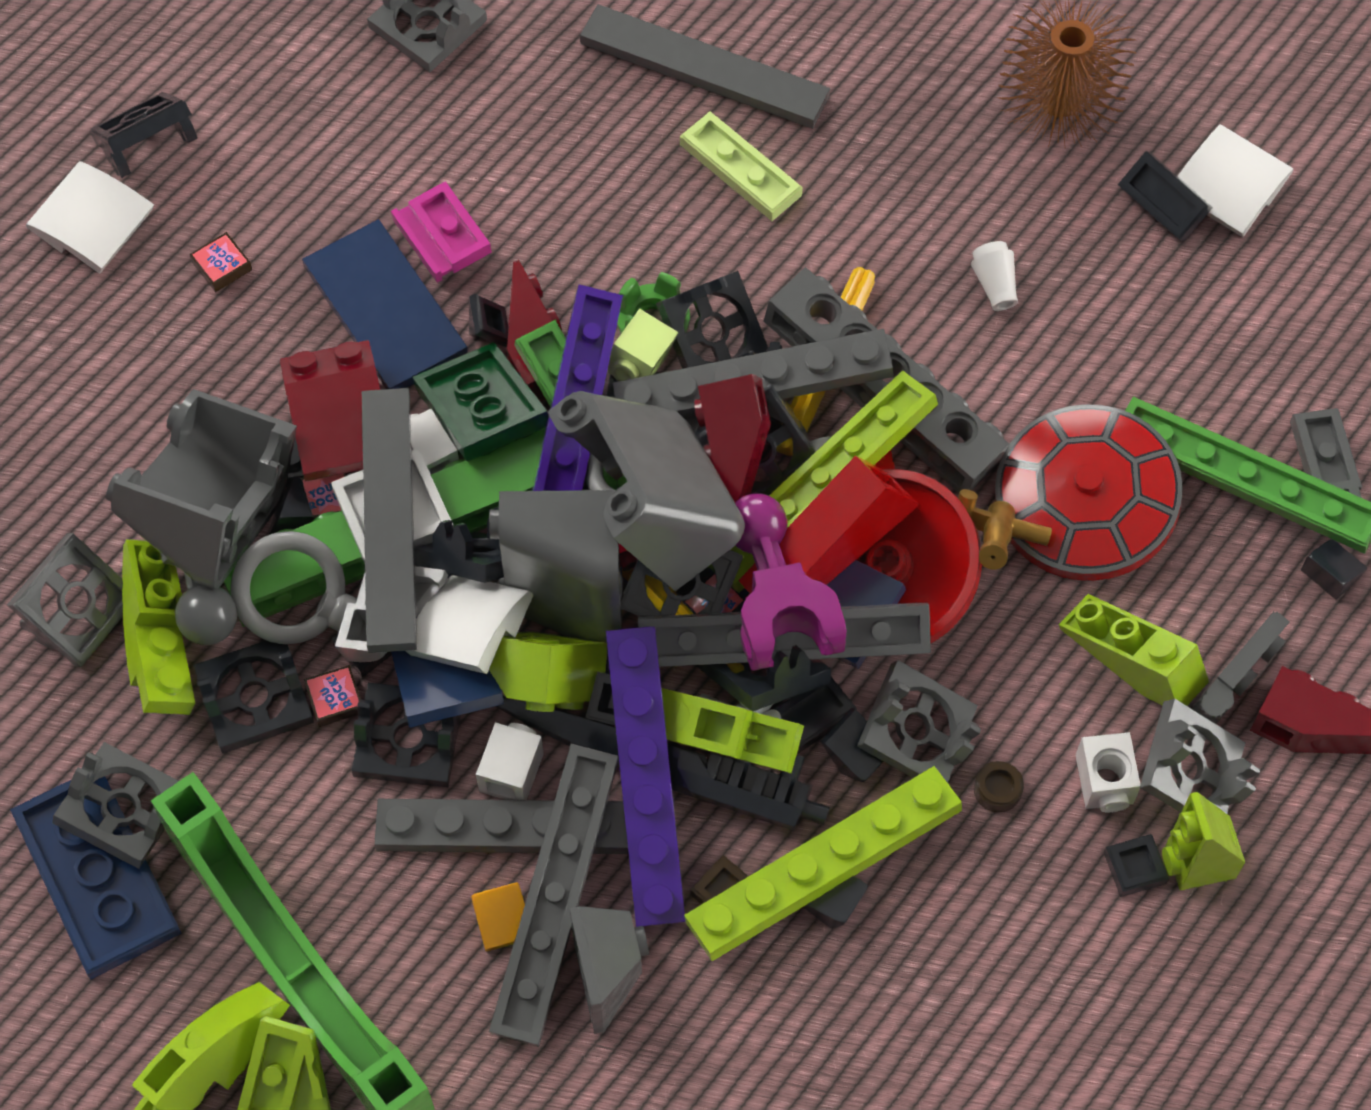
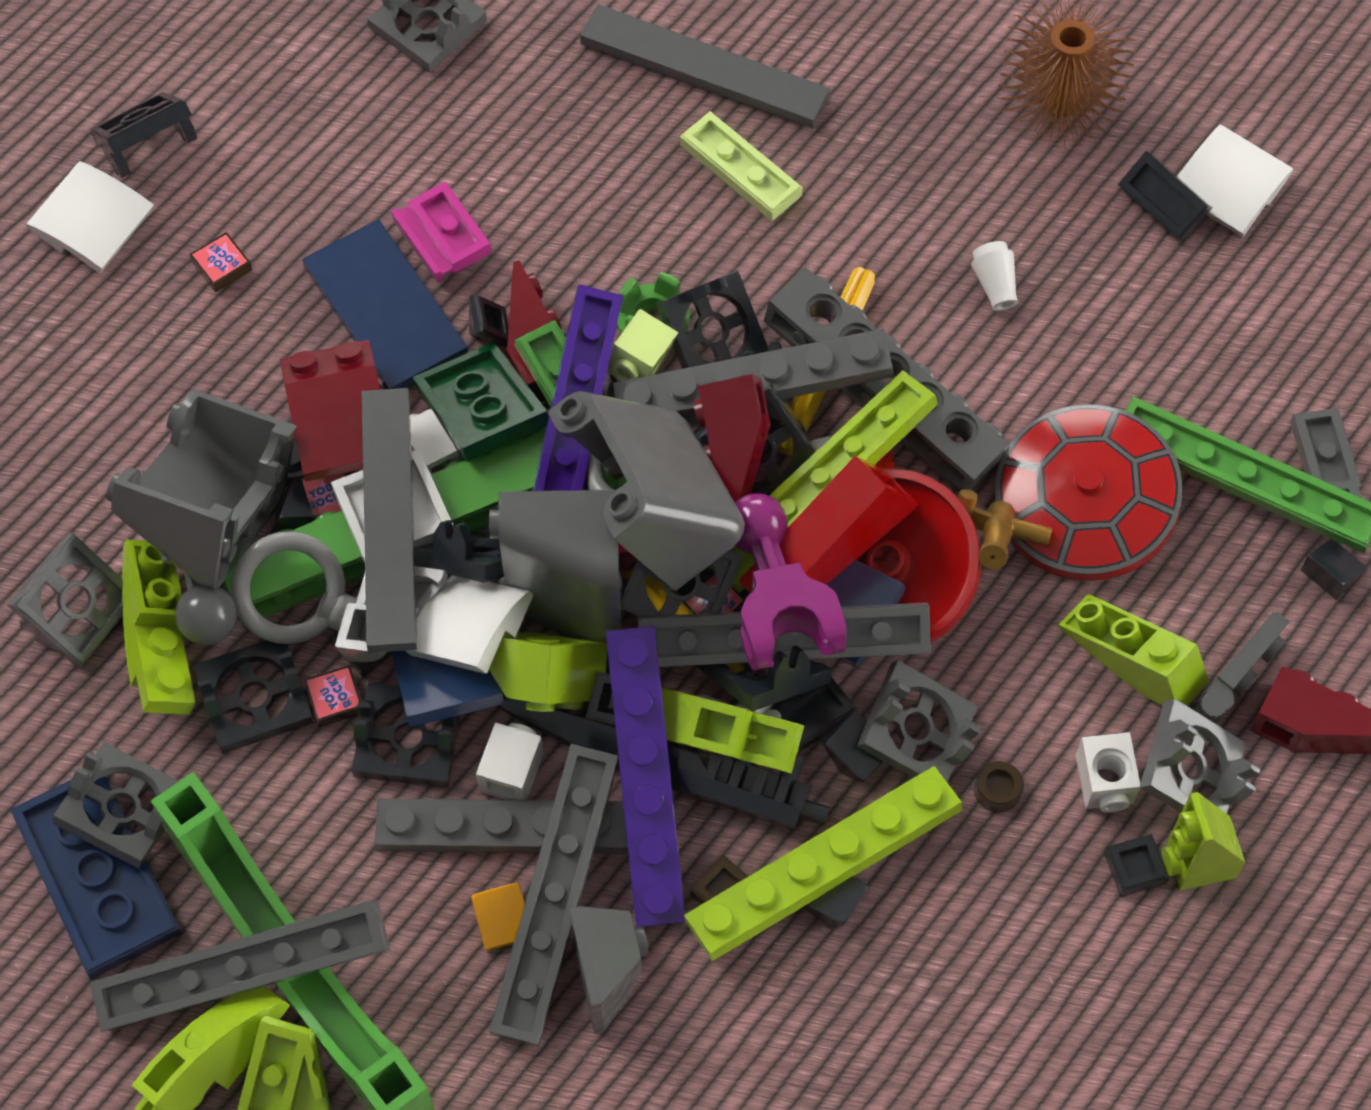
none -> dark grey plate [90,900,390,1032]

